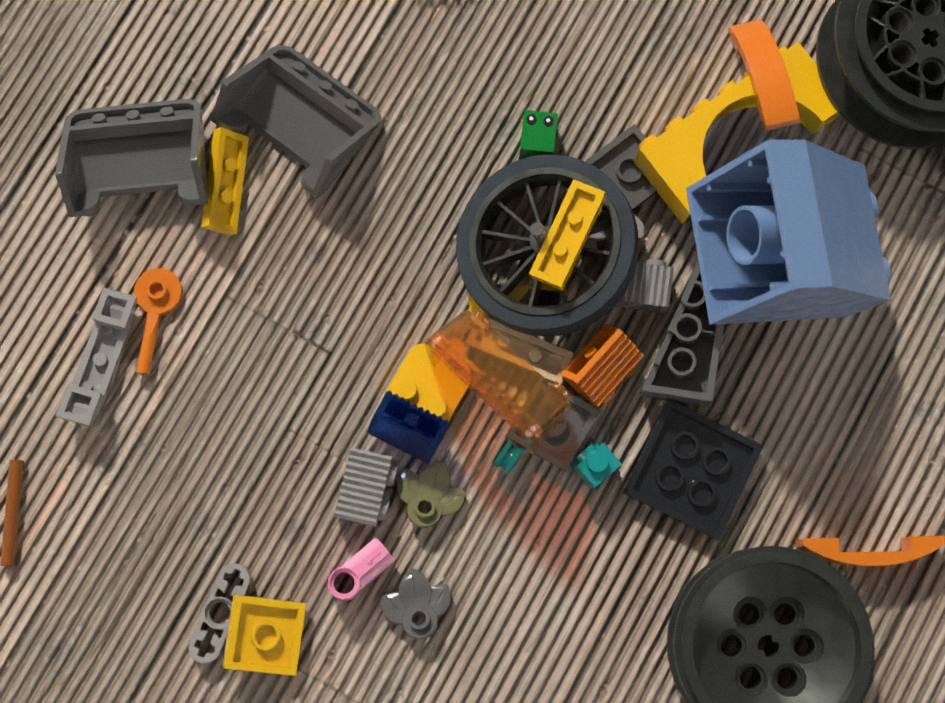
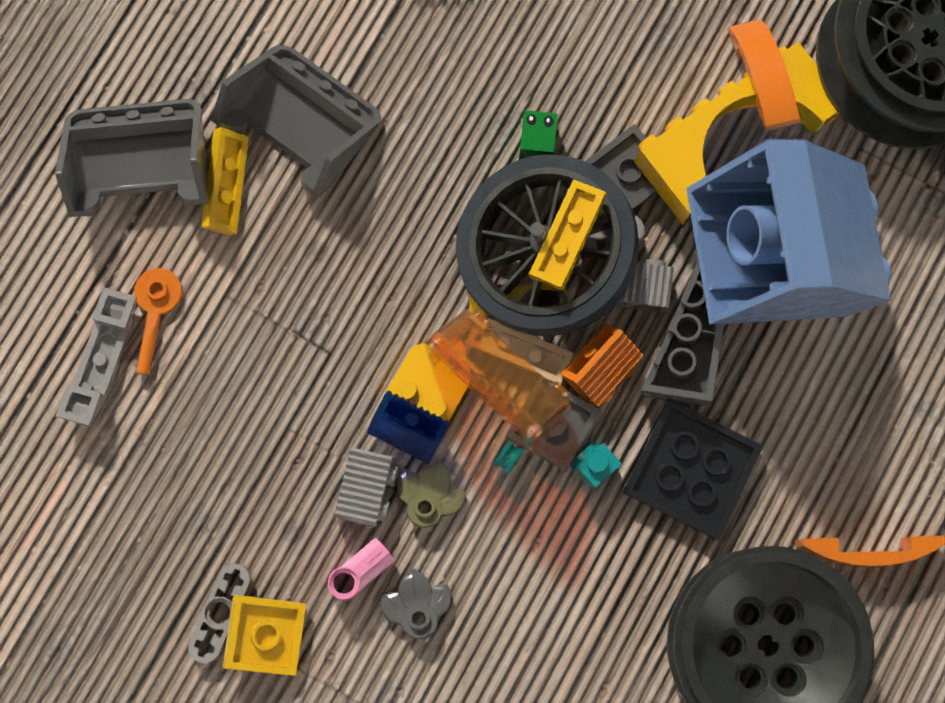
dark orange bar [0,460,24,566] -> none

